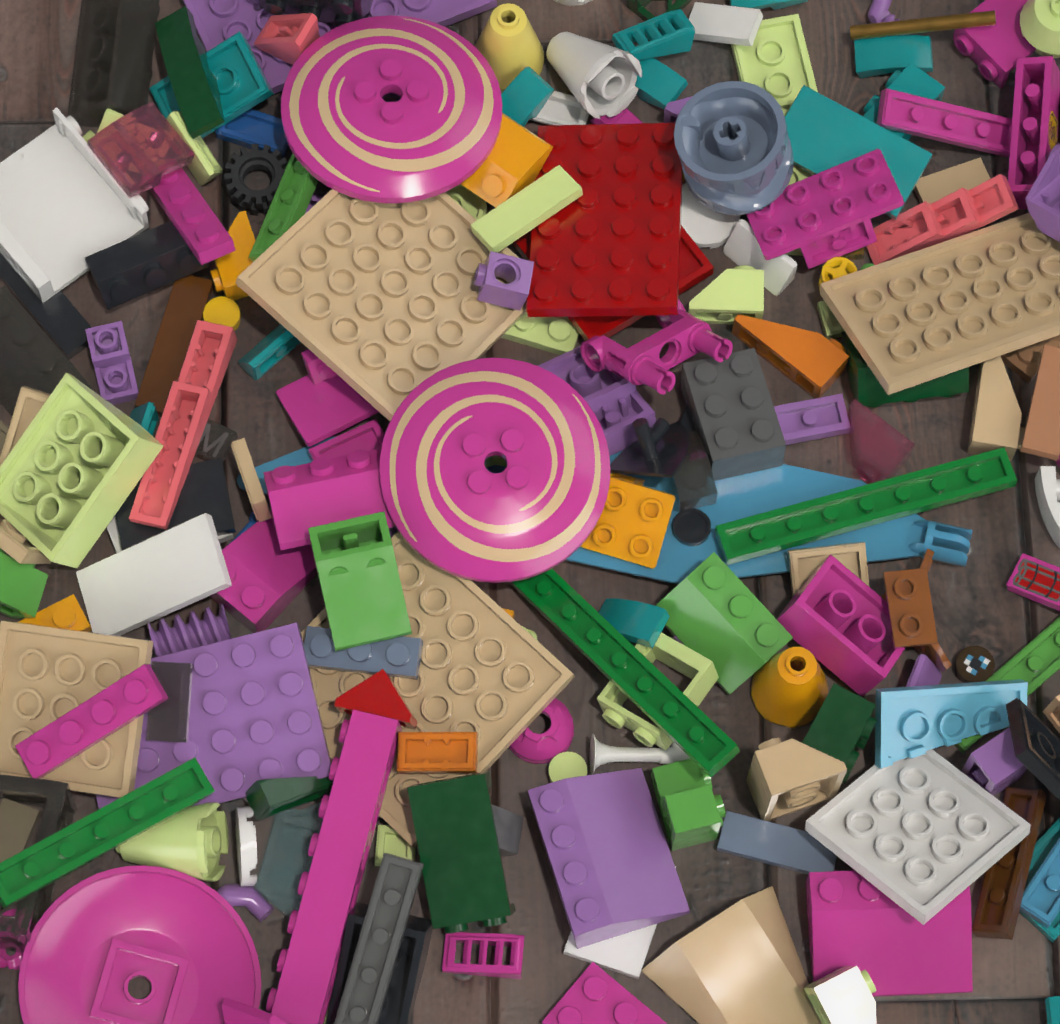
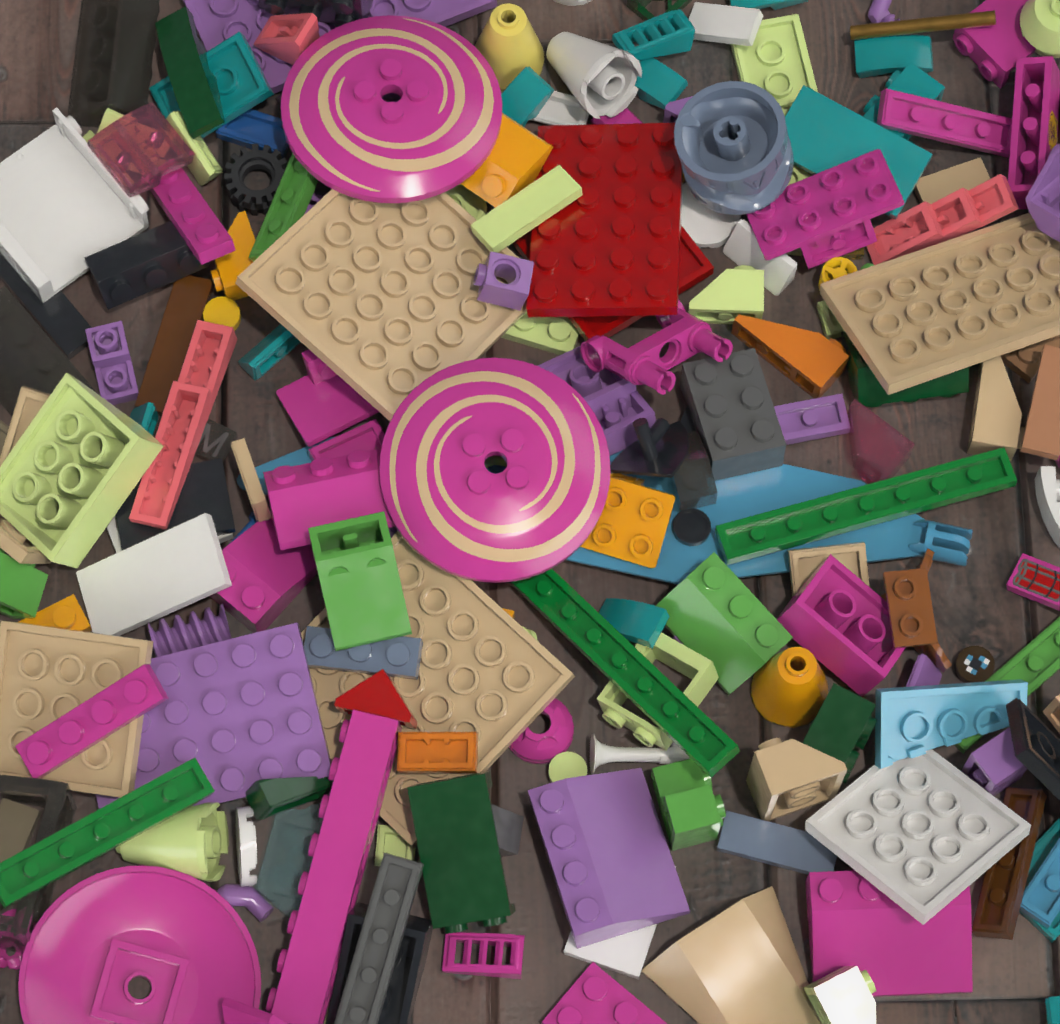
clear smoke tile [146,661,193,743] -> none

